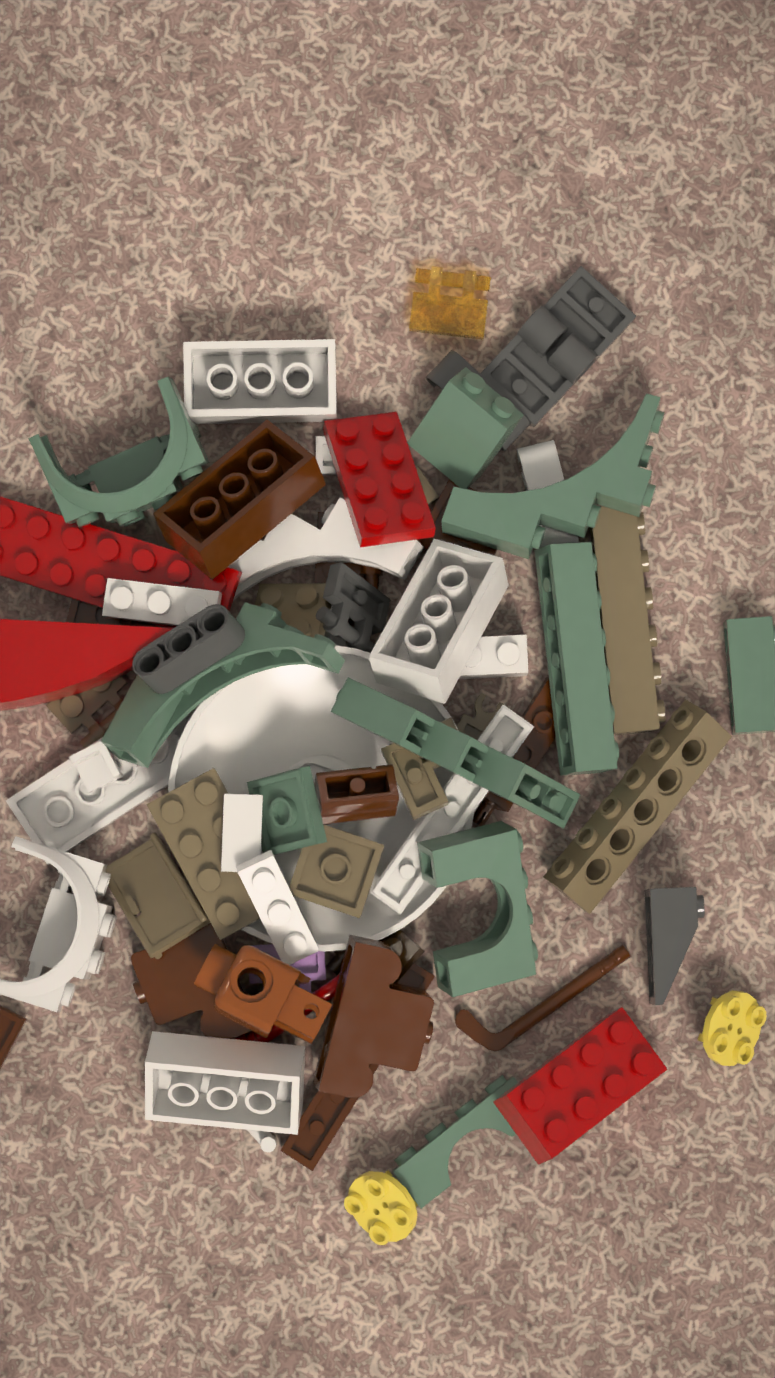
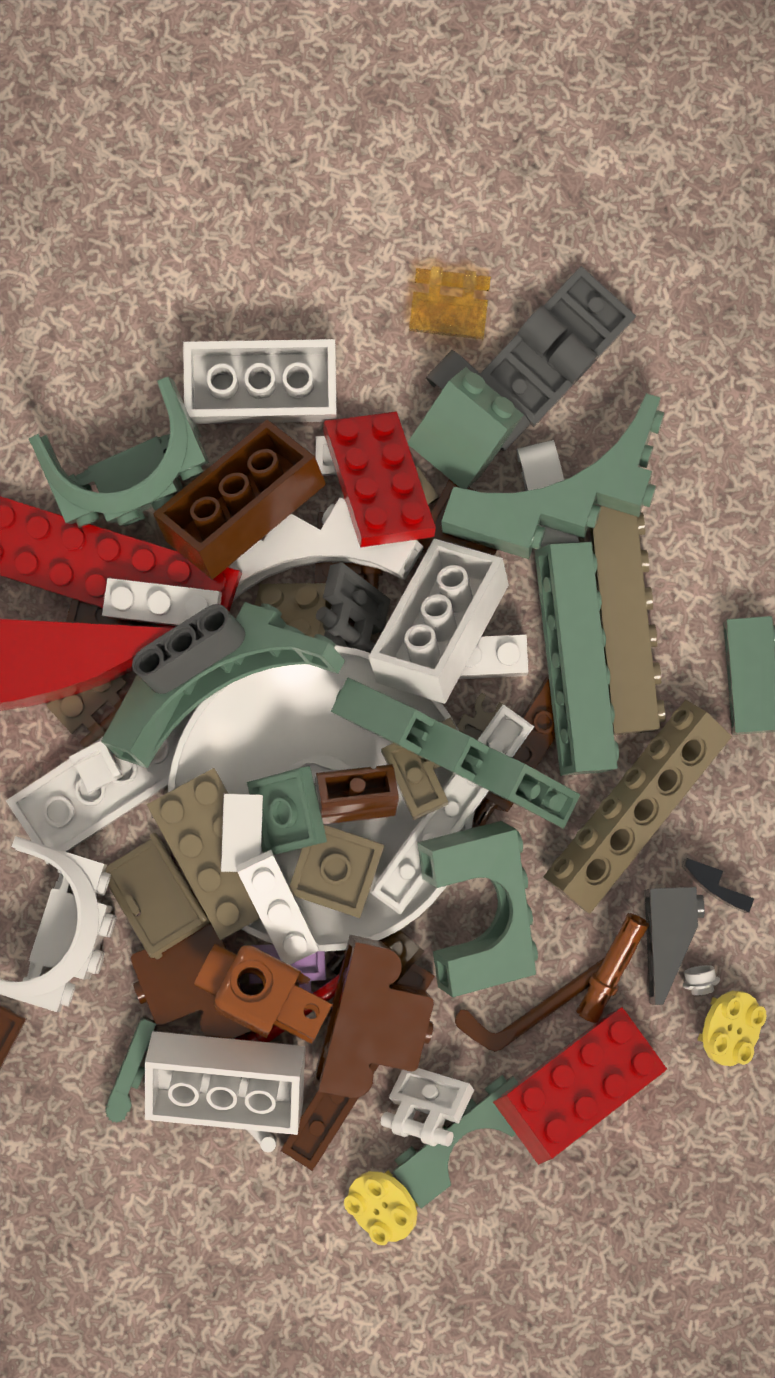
none -> sand green hinge [105,1016,158,1123]
none -> white plate [381,1068,474,1147]
none -> dark orange pin [576,913,649,1023]
none -> black slope [682,858,754,913]
none -> white plate [683,965,720,995]

